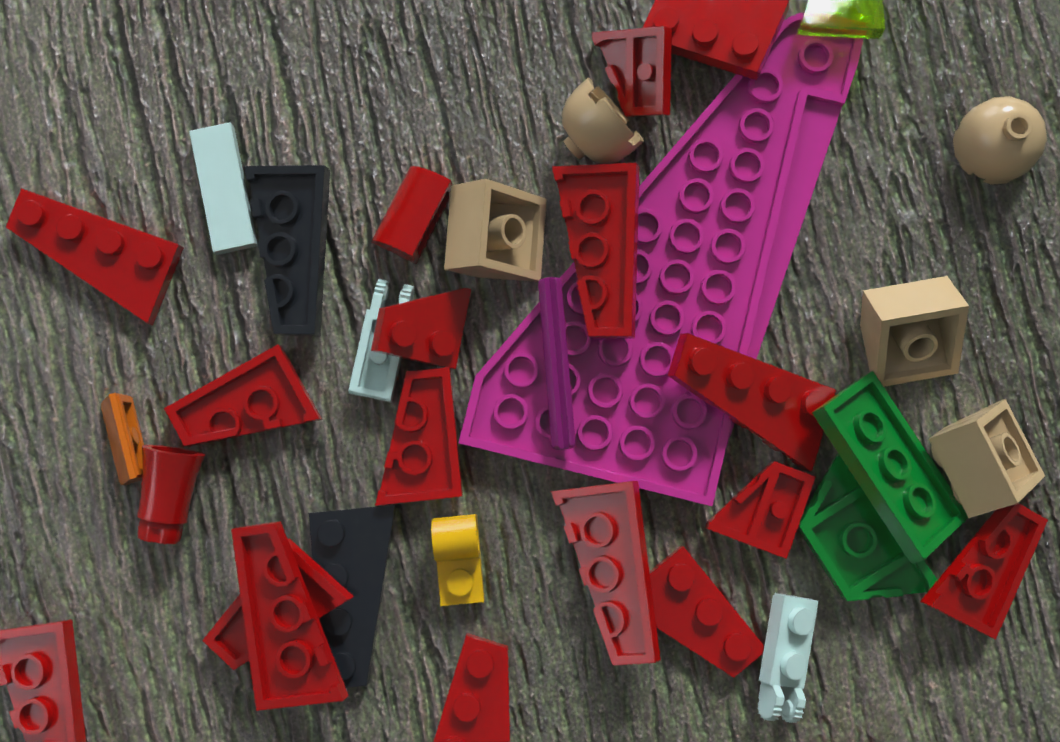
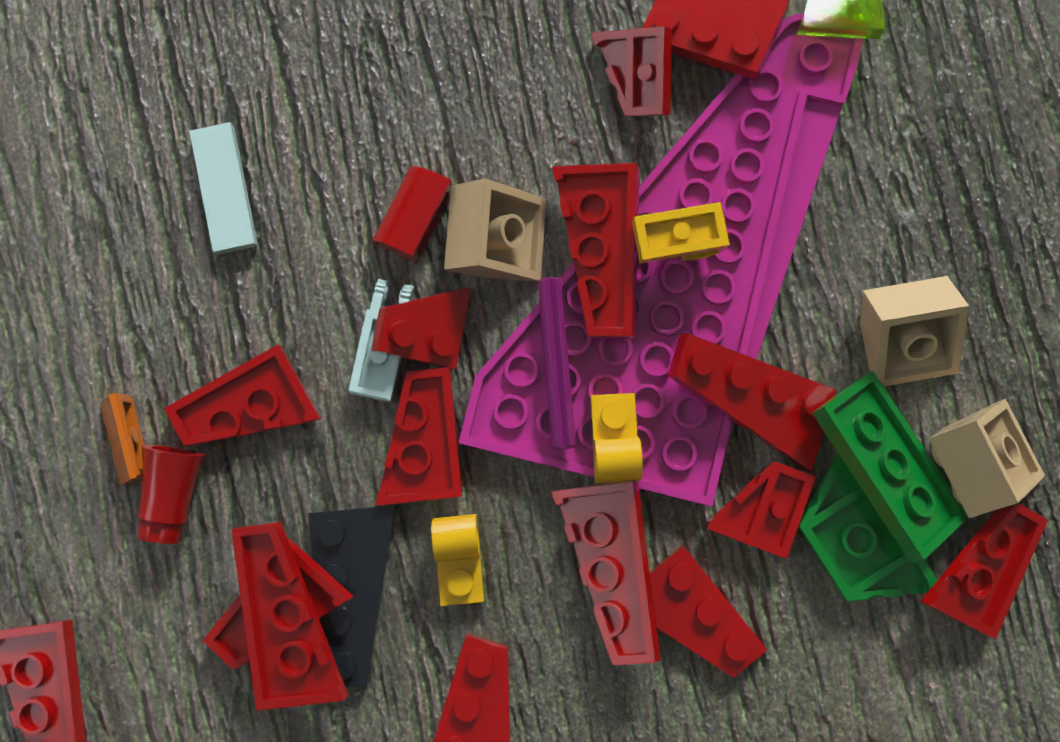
red wing [6,188,184,326] -> none
black wing [244,165,330,337] -> none
tan cylinder [562,78,644,164] -> none
light aqua hinge [757,593,818,723] -> none
tan cylinder [953,96,1047,184] -> none
none -> yellow plate [590,393,643,483]
none -> yellow plate [632,202,730,264]

